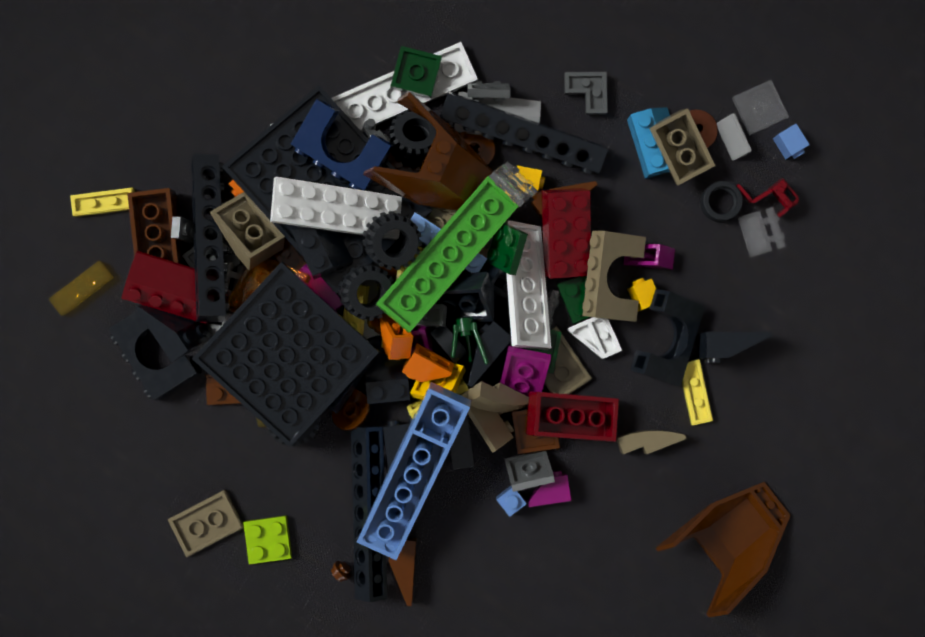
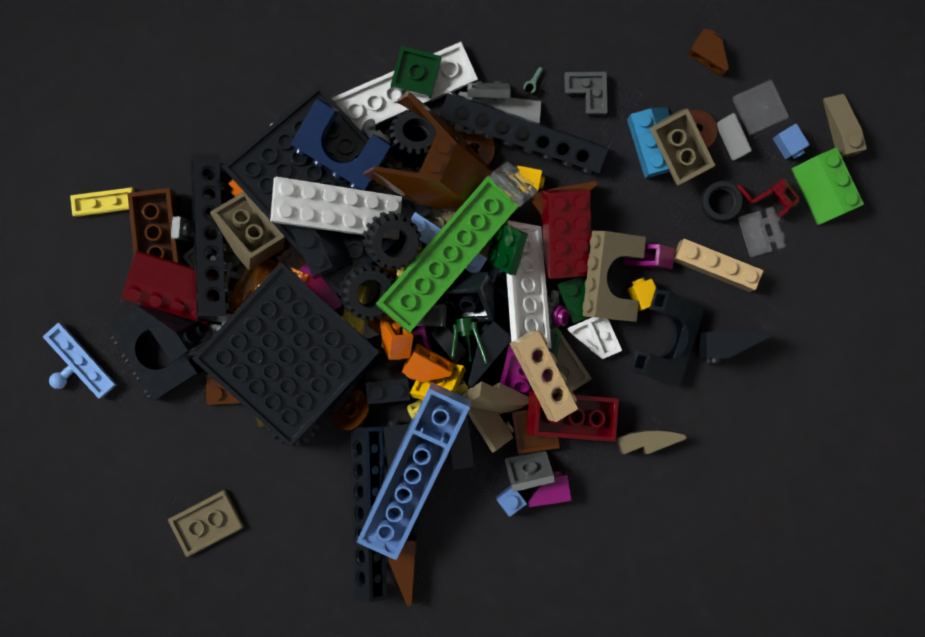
clear yellow tile [49,261,114,316] -> none
lime plate [243,515,292,565] -> none
reddish brown plate [331,561,351,582] -> none
reddish brown windscreen [655,482,790,617] -> none
light yellow tile [682,359,713,425] -> none
none -> light blue plate [43,322,117,399]
none -> tan brick [510,331,578,422]
none -> sand green hand [524,67,543,94]
none -> magenta plate [551,306,569,327]
none -> tan brick [673,239,763,292]
none -> reddish brown slope [687,28,729,77]
none -> bright green slope [791,147,864,225]
none -> dark tan slope [823,94,867,158]

